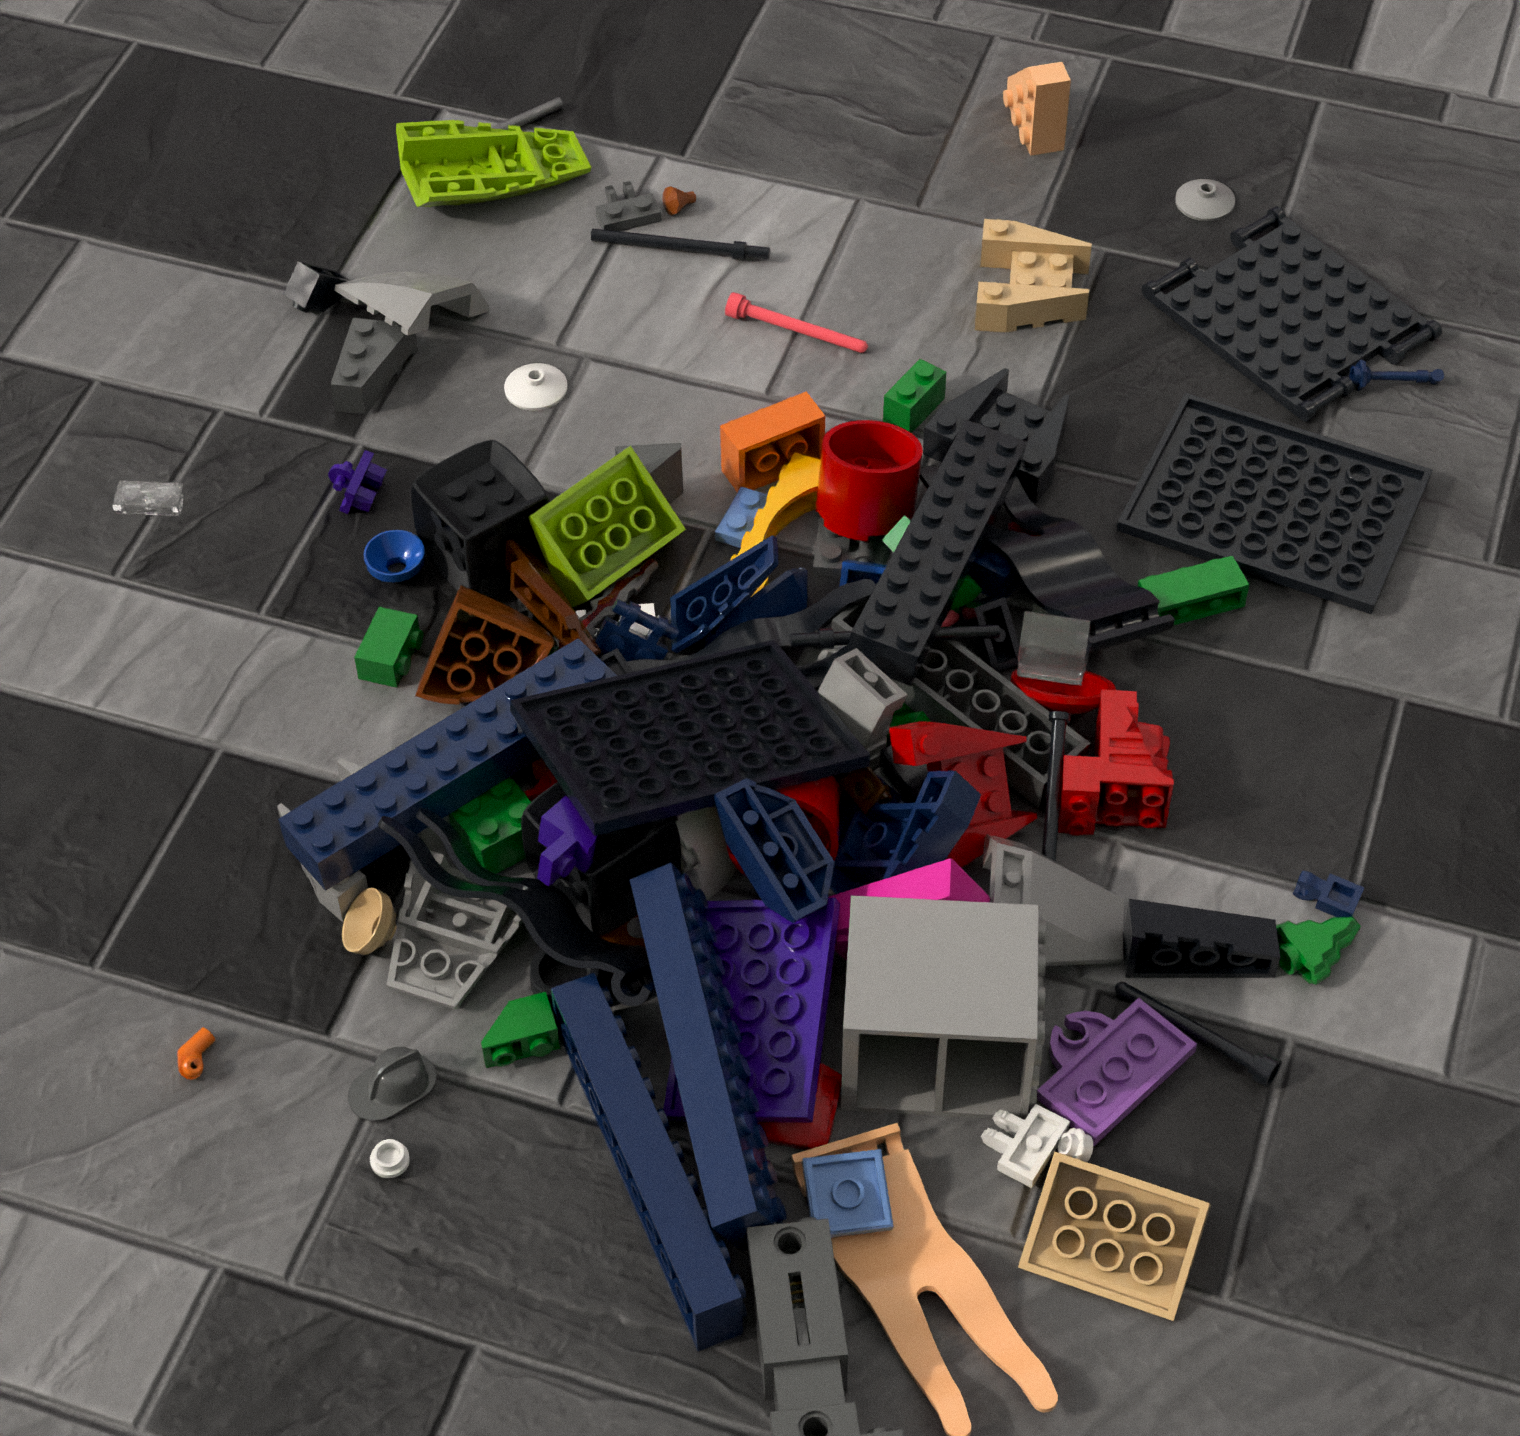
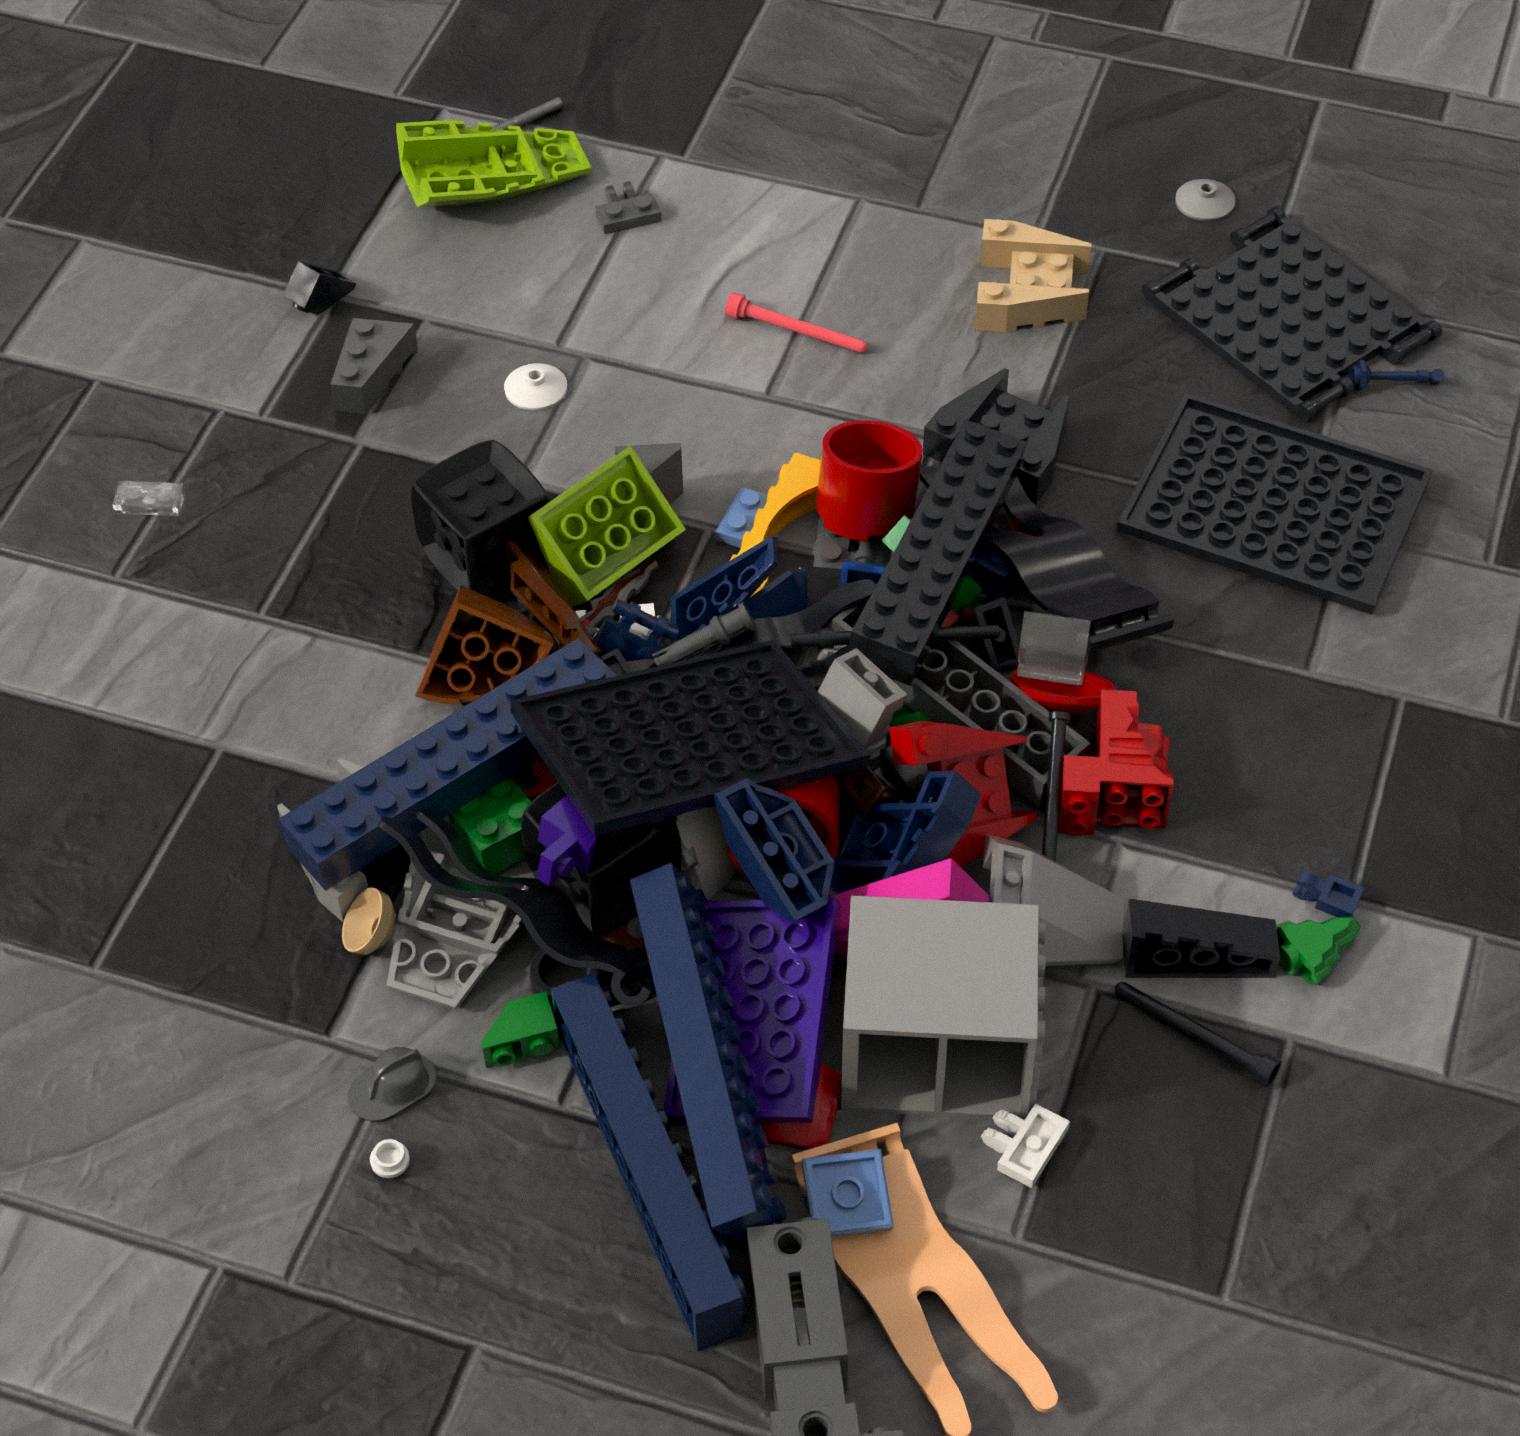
orange arm [177,1027,215,1080] -> none
dark purple hips [328,450,387,514] -> none
light grey wedge [334,271,489,336] -> none
green brick [354,607,423,688] -> none
blue piece [364,530,425,583] -> none
black bar [591,229,771,260] -> none
dark orange rock [662,186,696,216] -> none
orange brick [720,391,826,493] -> none
green brick [883,359,947,433] -> none
light nougat brick [1003,62,1071,156] -> none
tan slope [1018,1151,1211,1321] -> none
medium lavender plate [1037,998,1197,1146] -> none
white plate [1058,1128,1093,1162] -> none
green brick [1138,556,1249,626] -> none
none -> dark grey pin [652,601,757,666]

